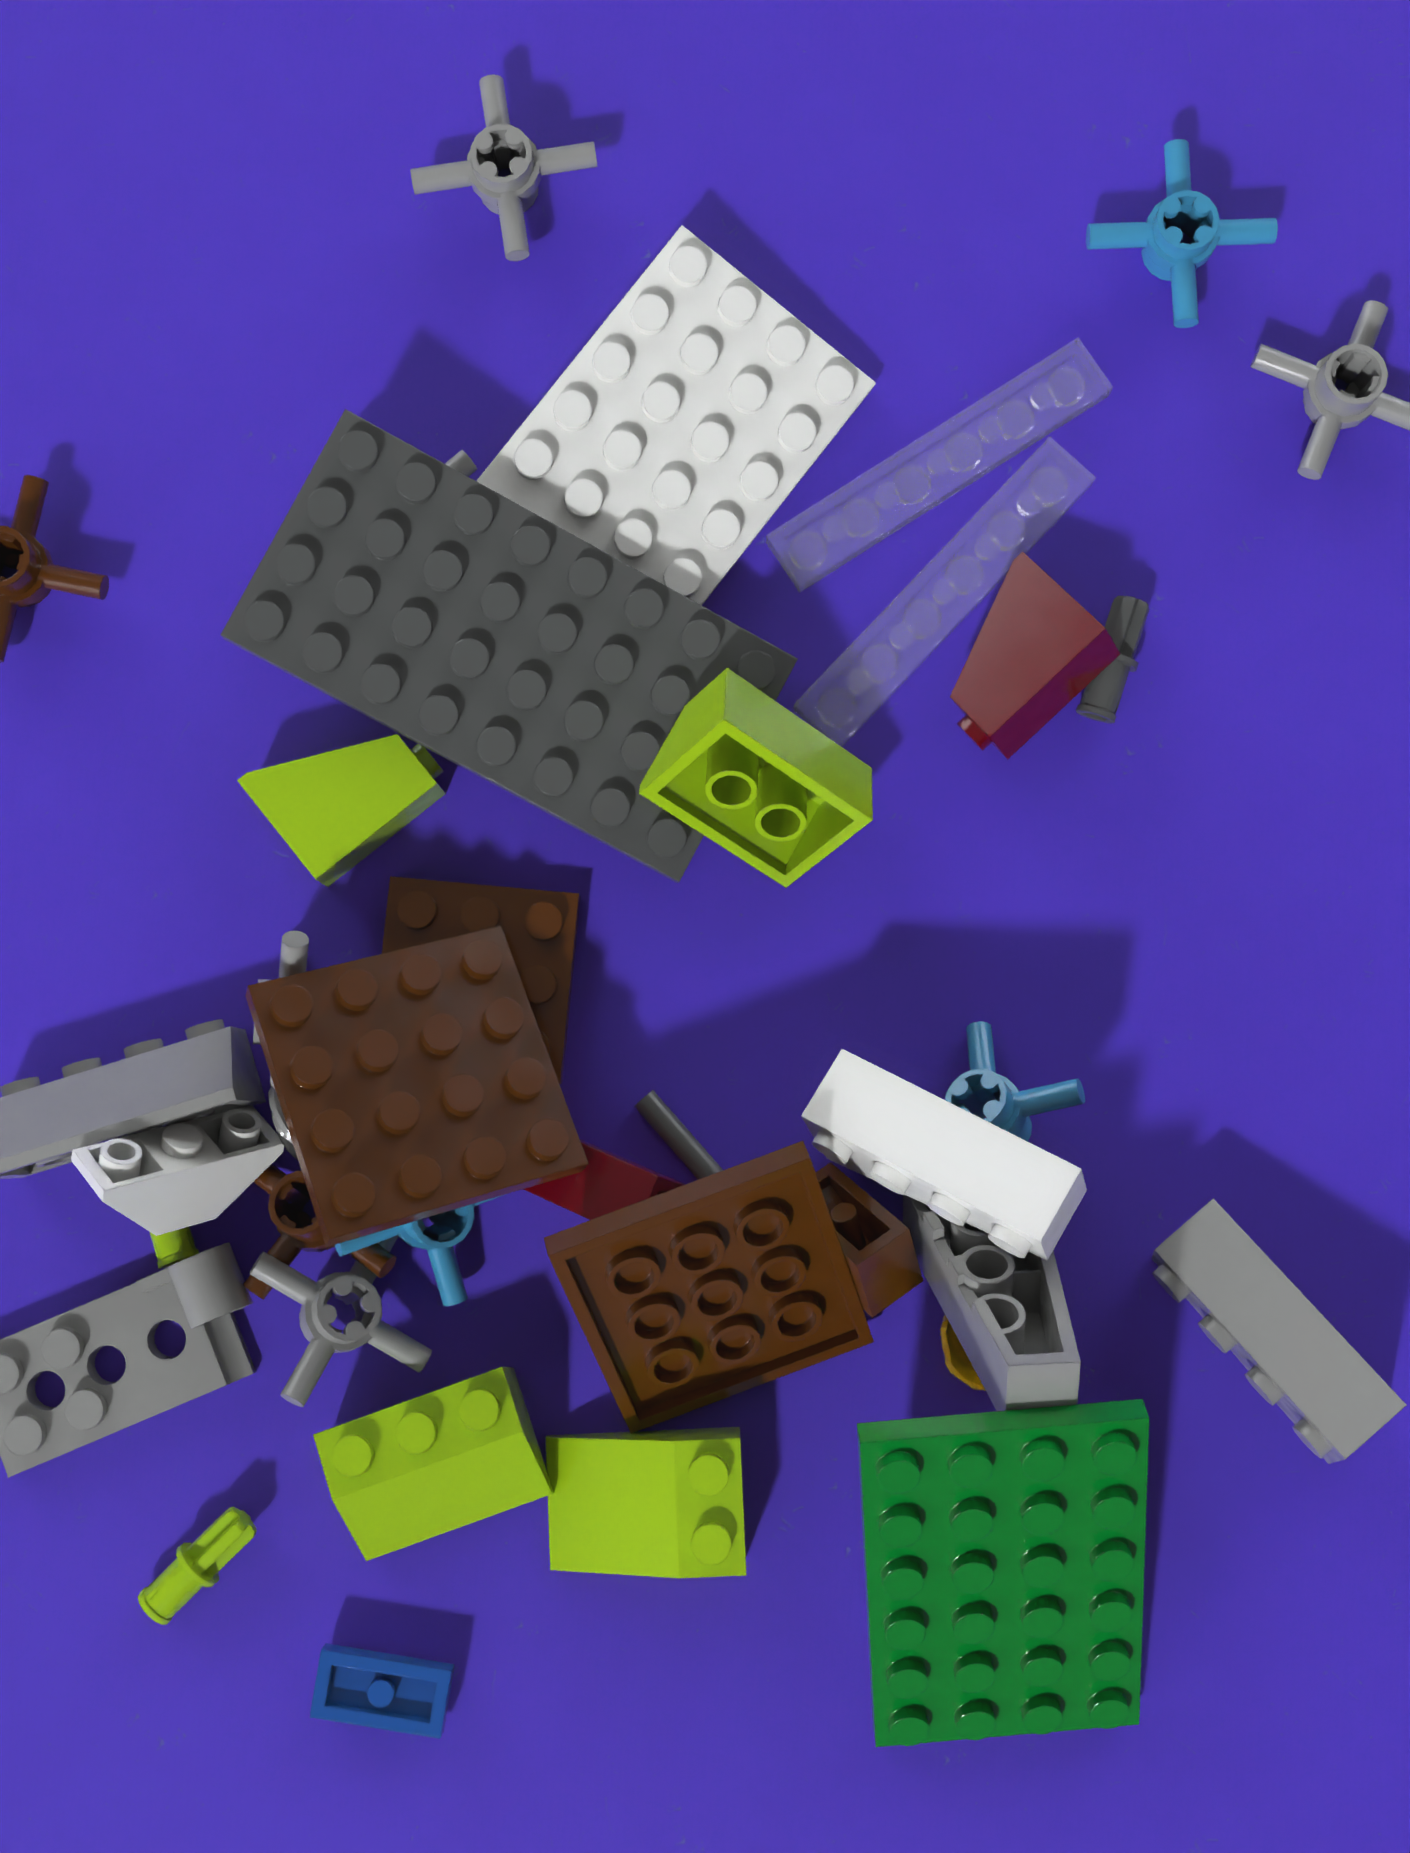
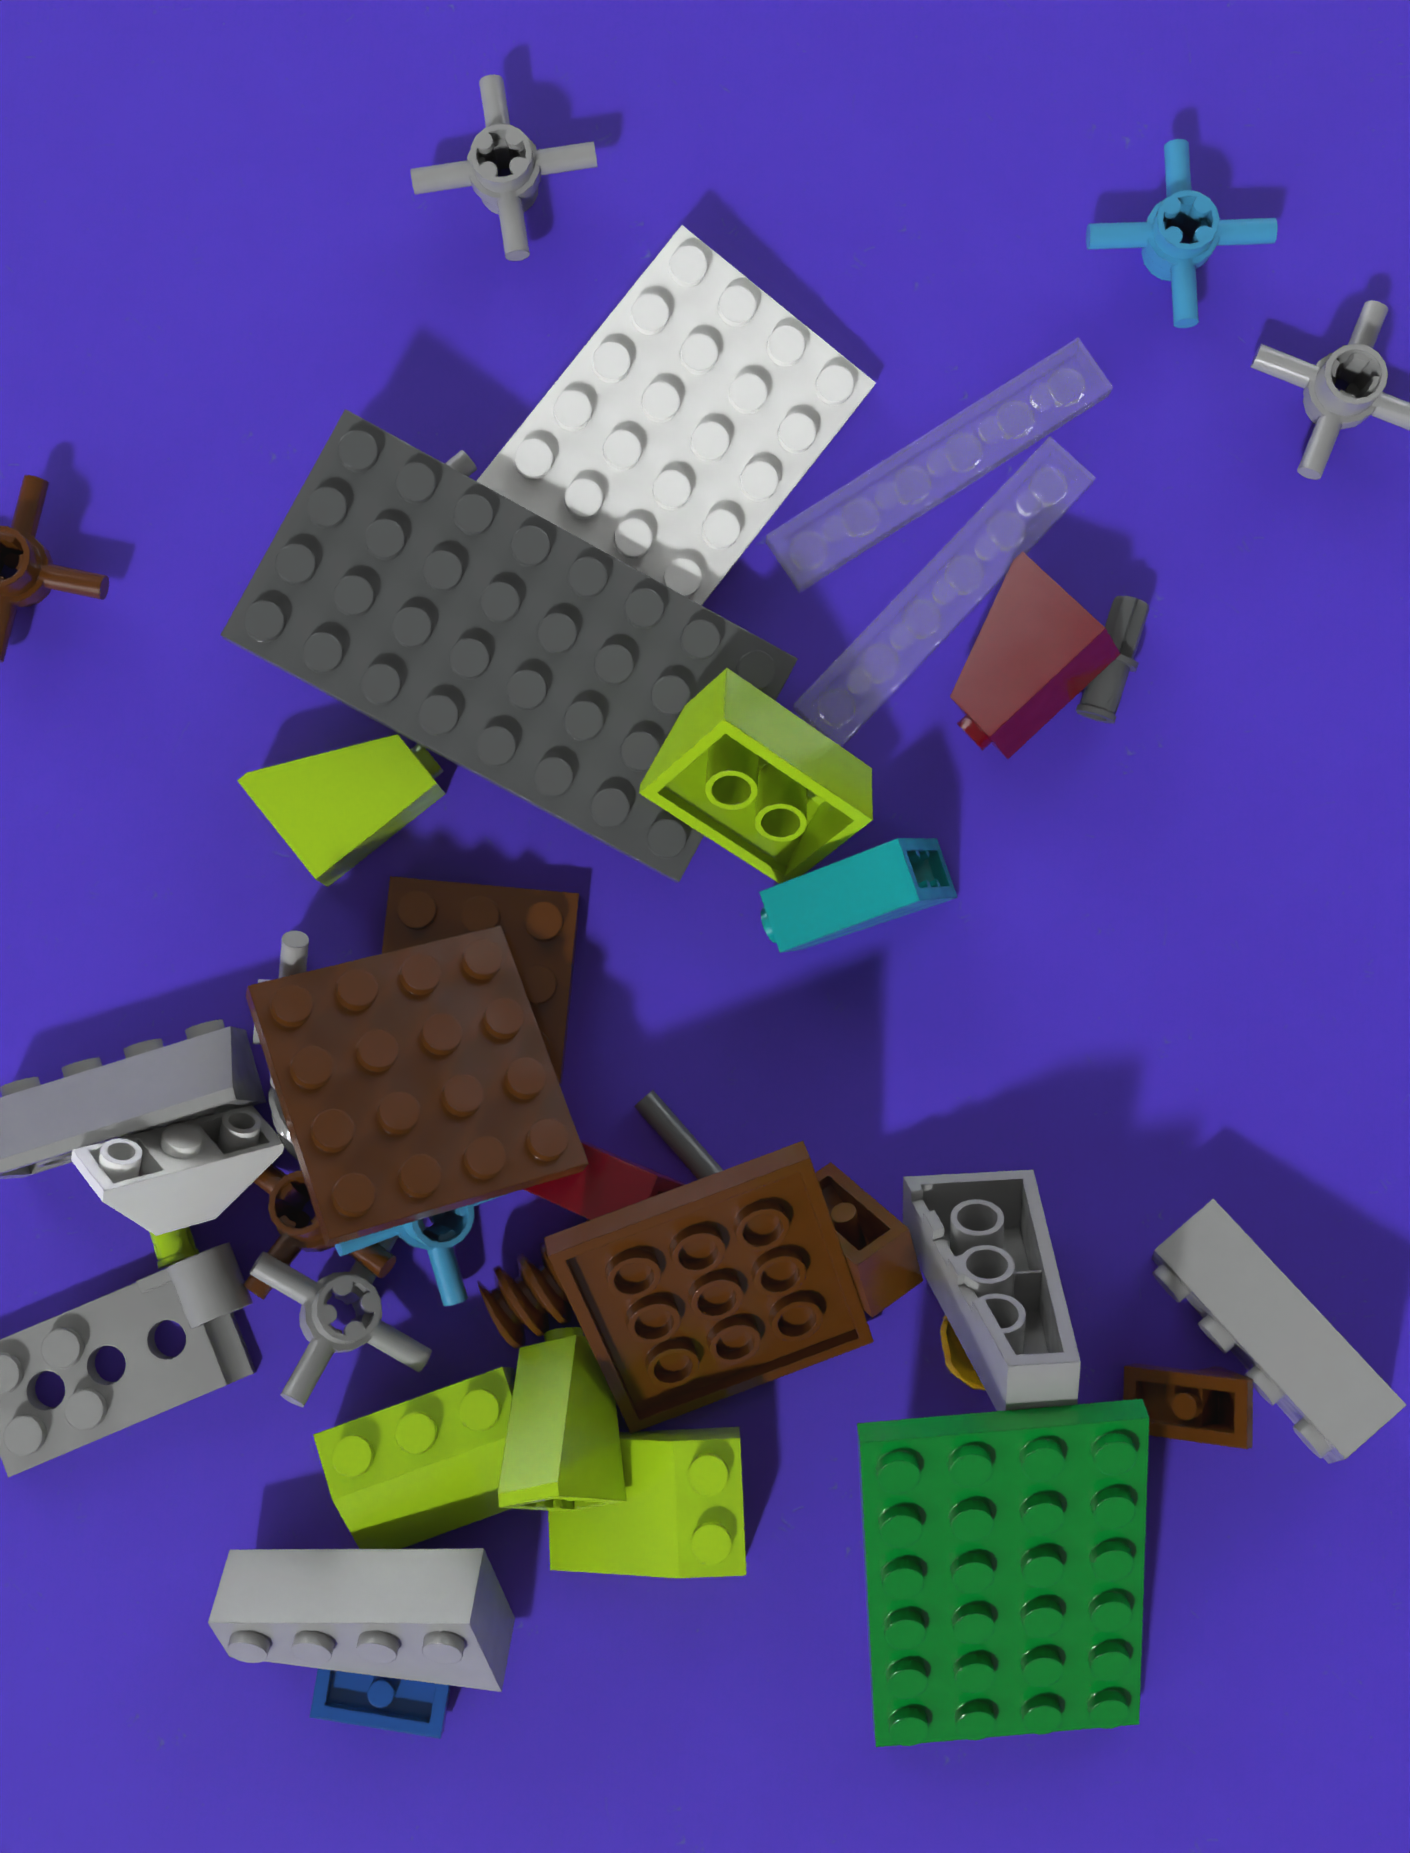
lime axle [138,1507,257,1625] -> none
white wedge [801,1049,1087,1261] -> none
dark azure bar [945,1021,1085,1142] -> none
none -> light grey wedge [208,1548,515,1692]
none -> reddish brown piece [477,1219,589,1349]
none -> lime slope [498,1327,627,1512]
none -> teal slope [759,838,958,953]
none -> reddish brown slope [1123,1363,1253,1449]

